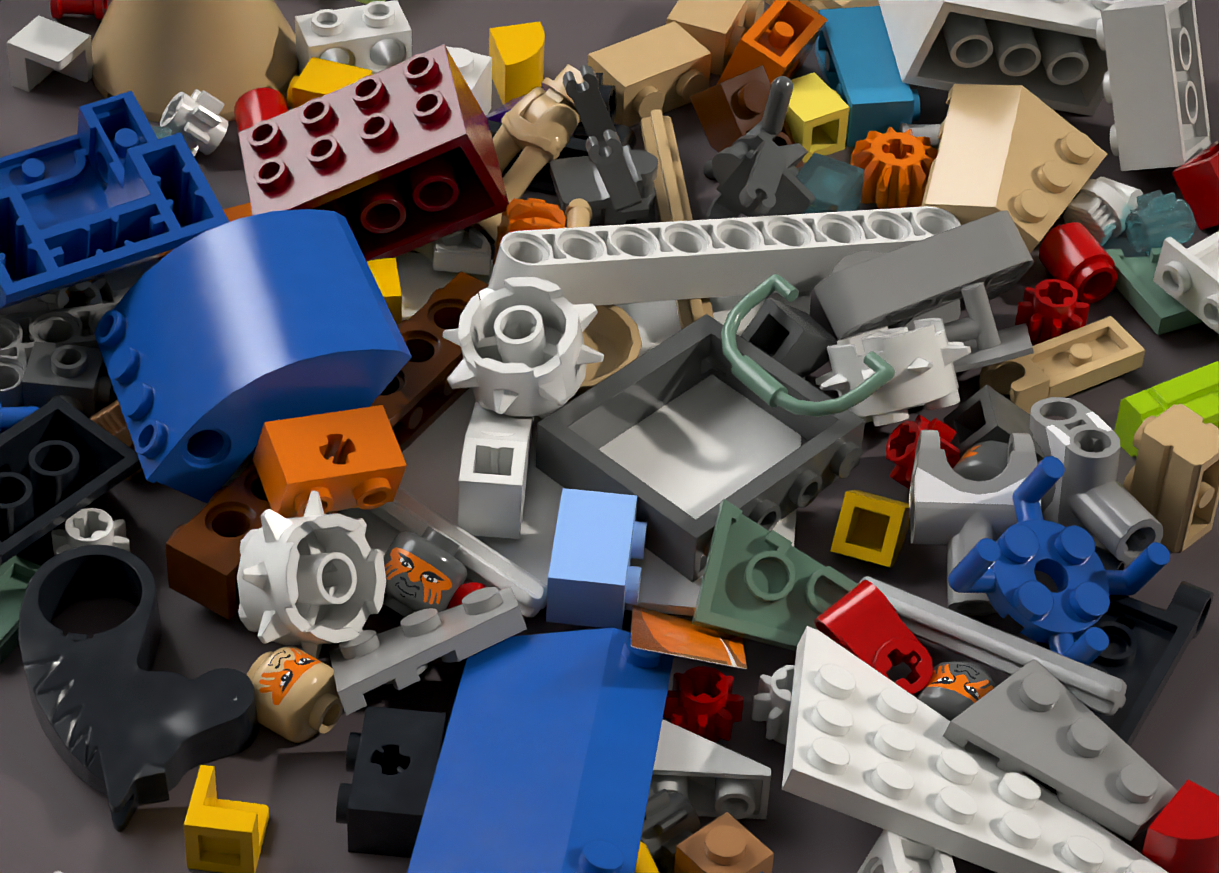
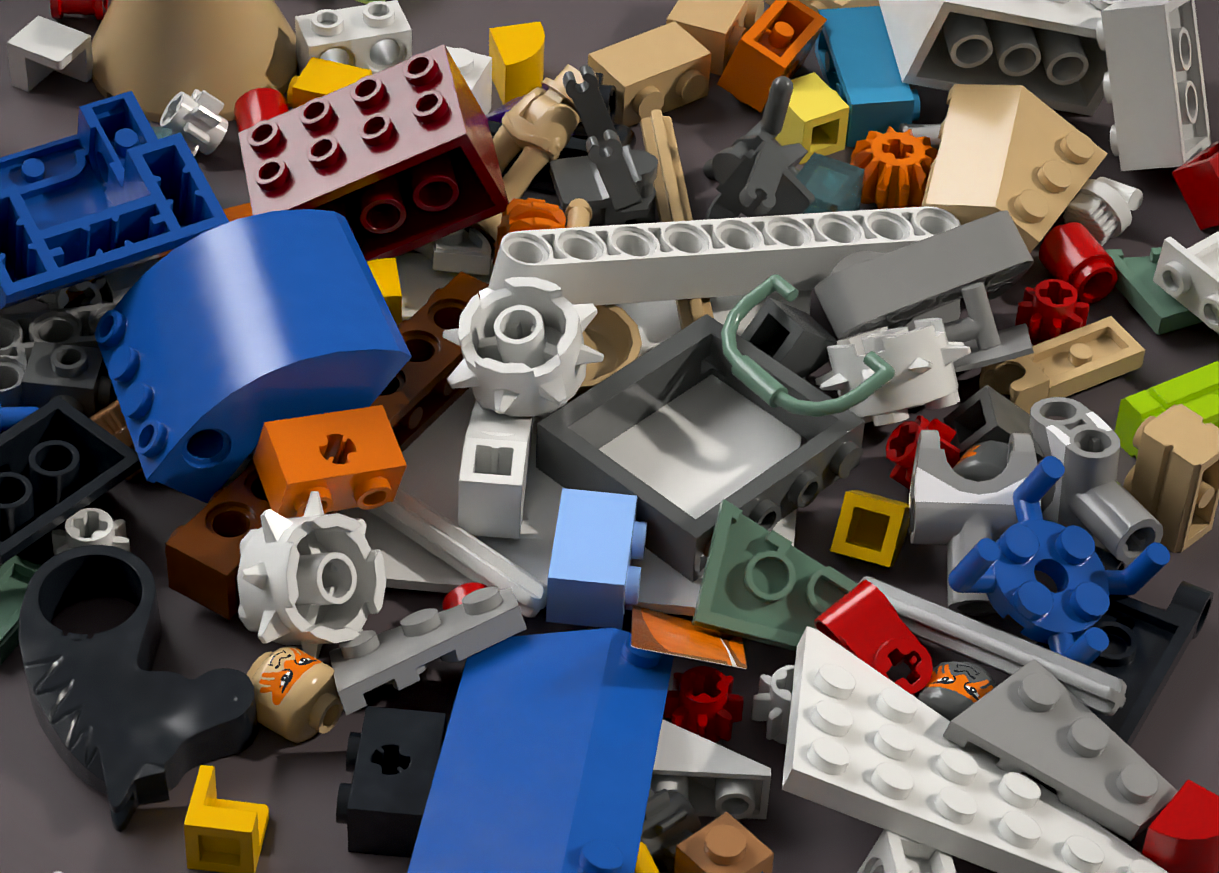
dark grey head [383,526,467,617] -> none
reddish brown slope [690,65,804,168] -> none
clear light blue gear [1125,190,1195,256] -> none

